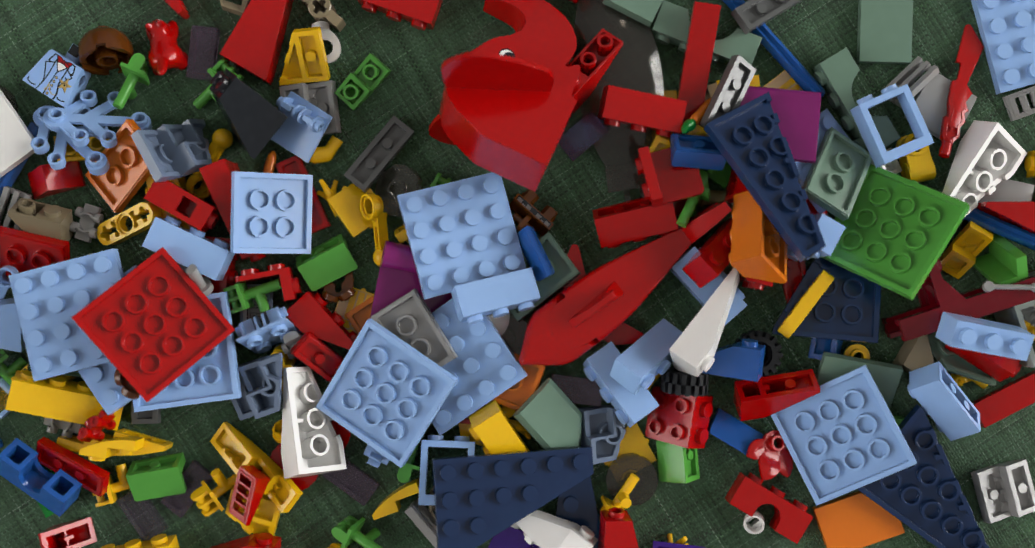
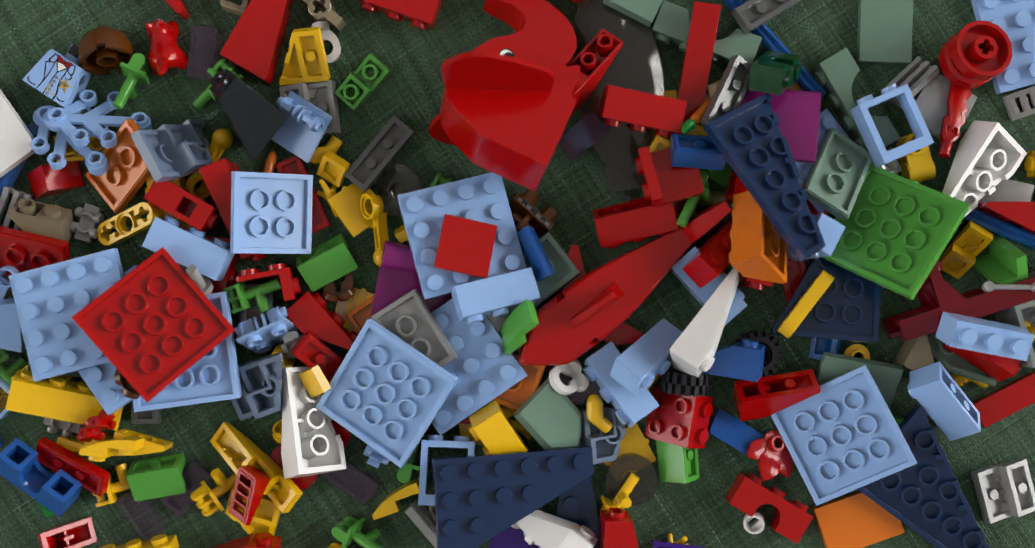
none -> yellow tile [298,365,331,398]
none -> yellow plate [317,150,351,187]
none -> red tile [433,214,497,279]
none -> bright green slope [499,299,539,356]
none -> white piece [549,359,589,395]
none -> yellow arm [586,394,612,433]
none -> dark green brick [749,50,801,95]
none -> red wheel [938,20,1013,89]

